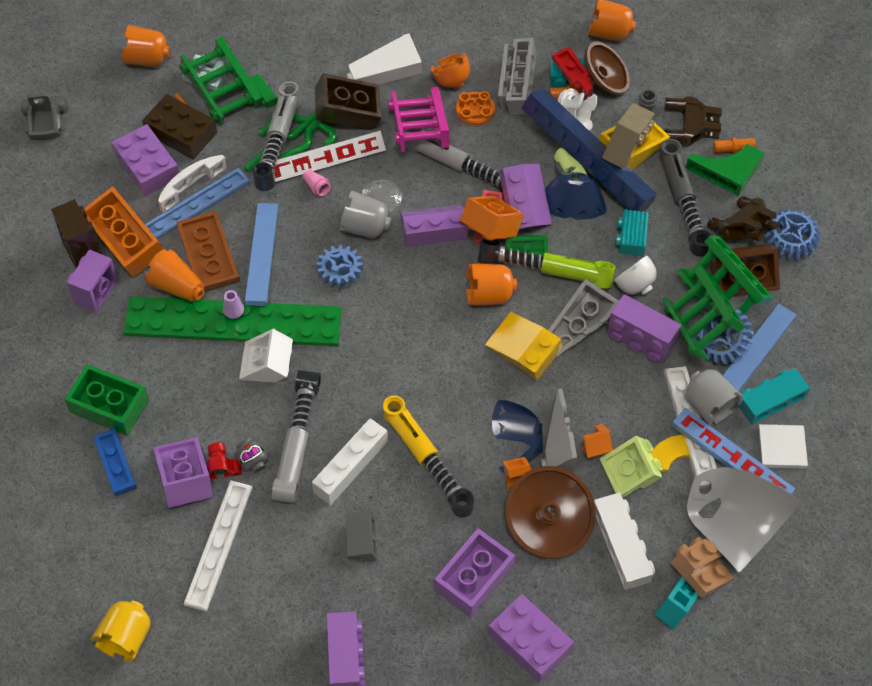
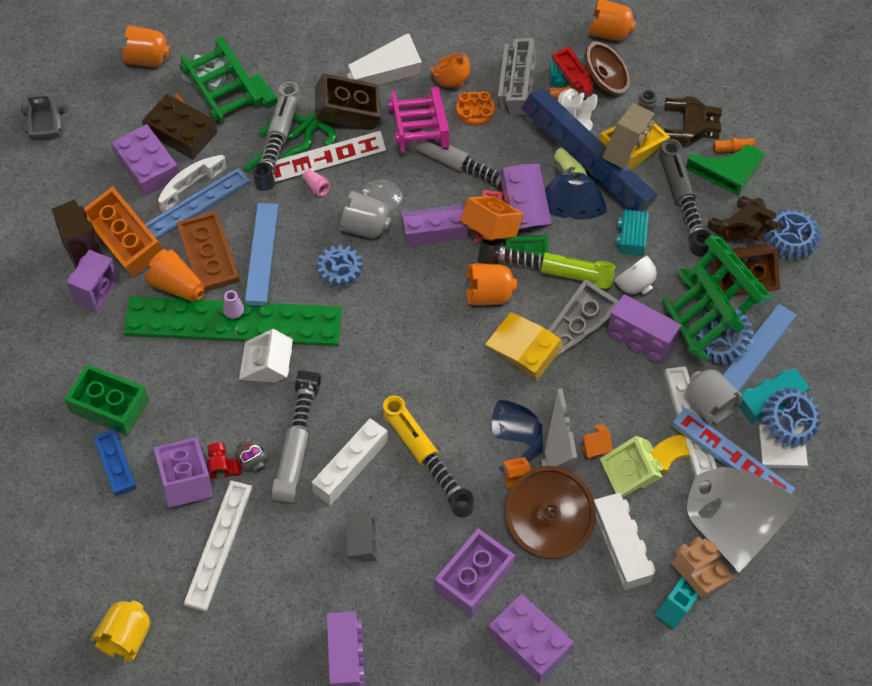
none -> medium blue gear [761,387,822,448]

